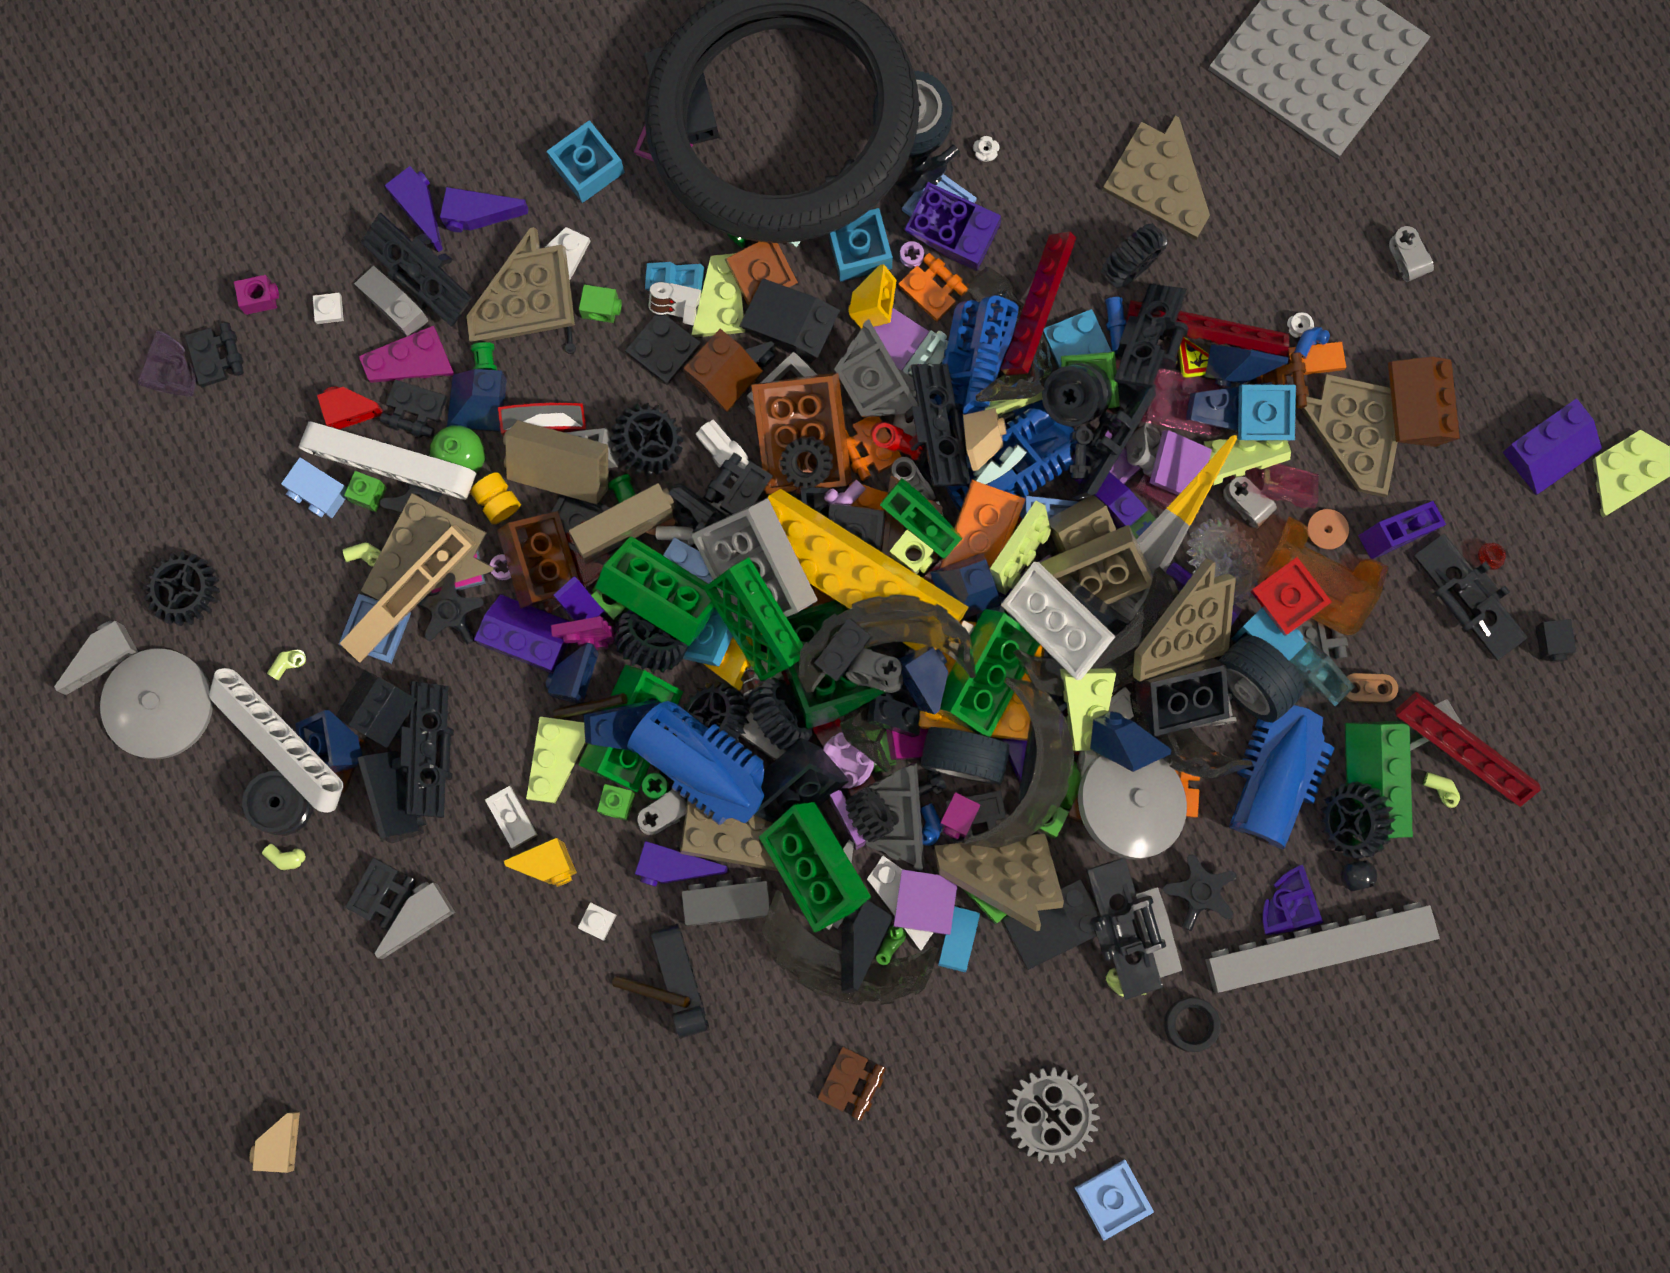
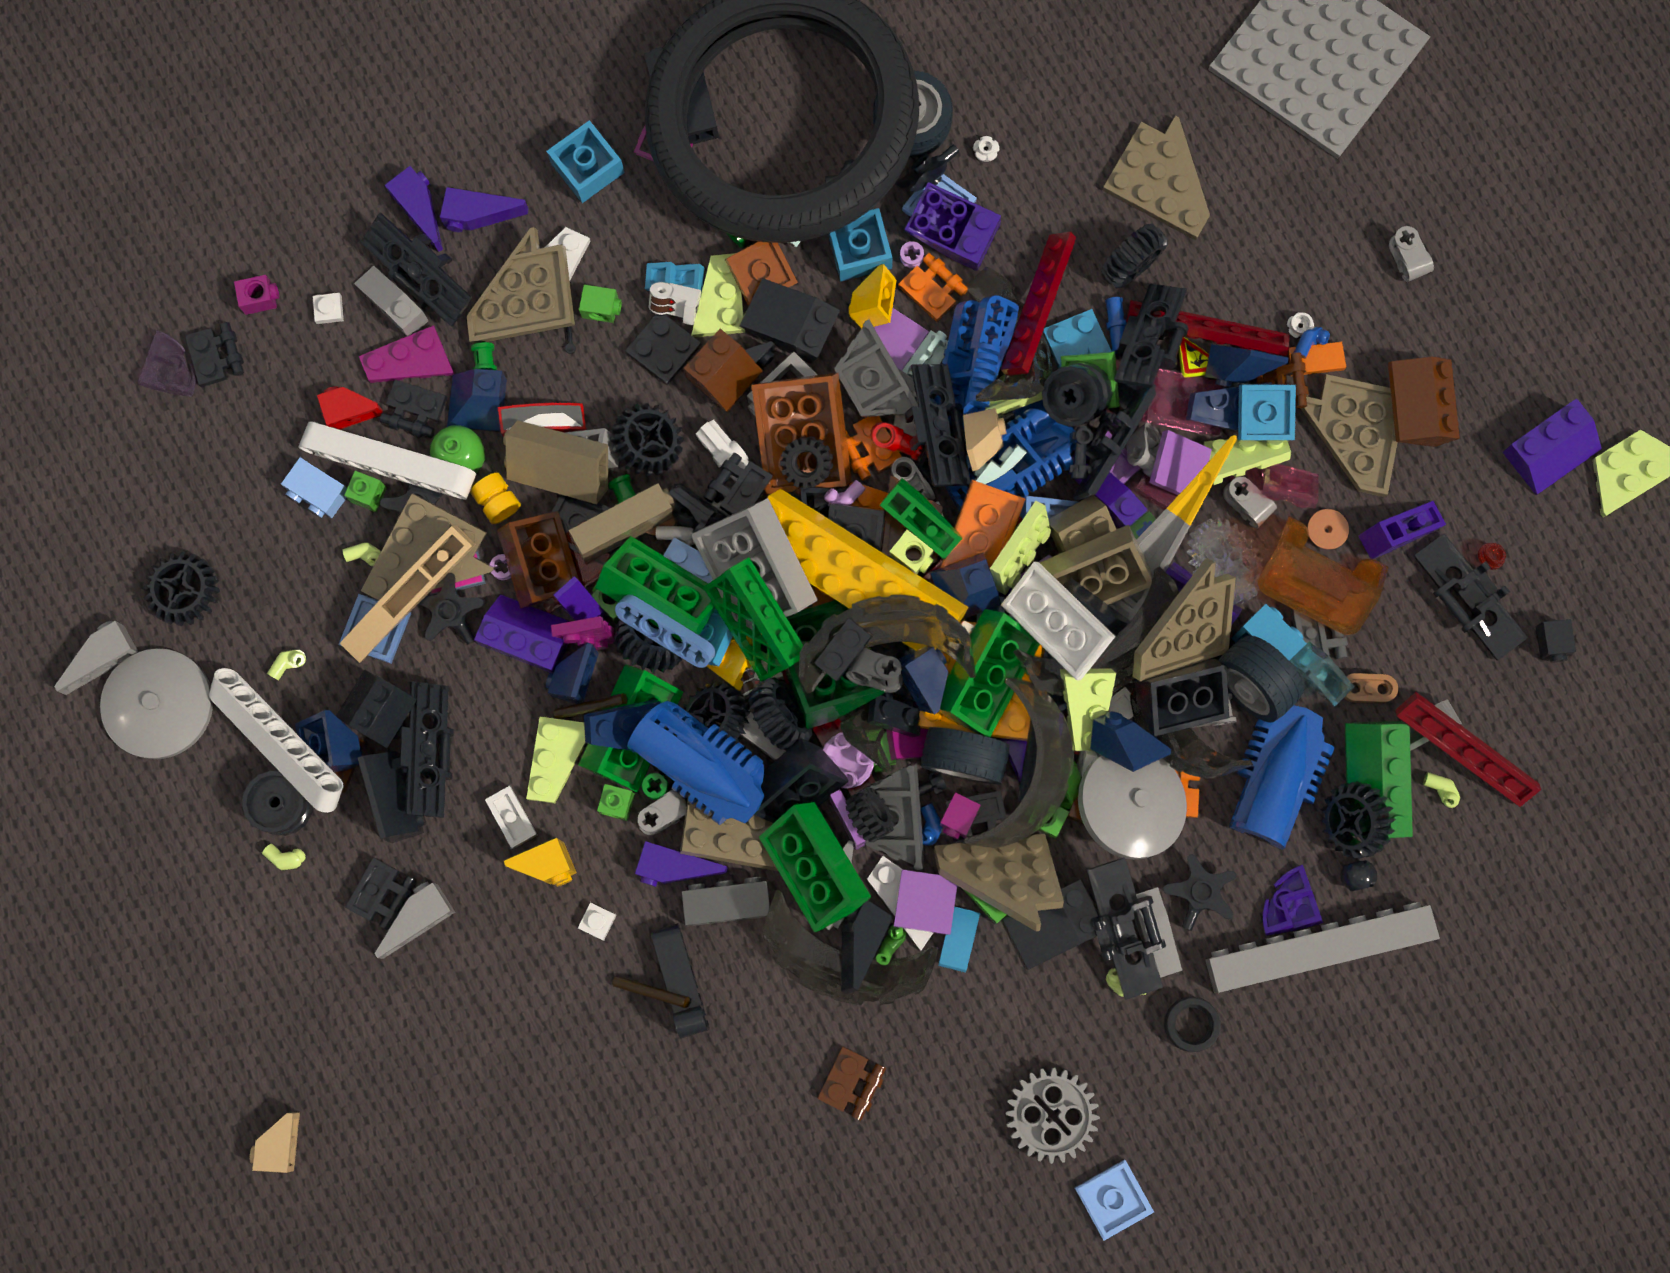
red plate [1250,557,1332,636] -> none
none -> medium blue beam [615,595,715,668]

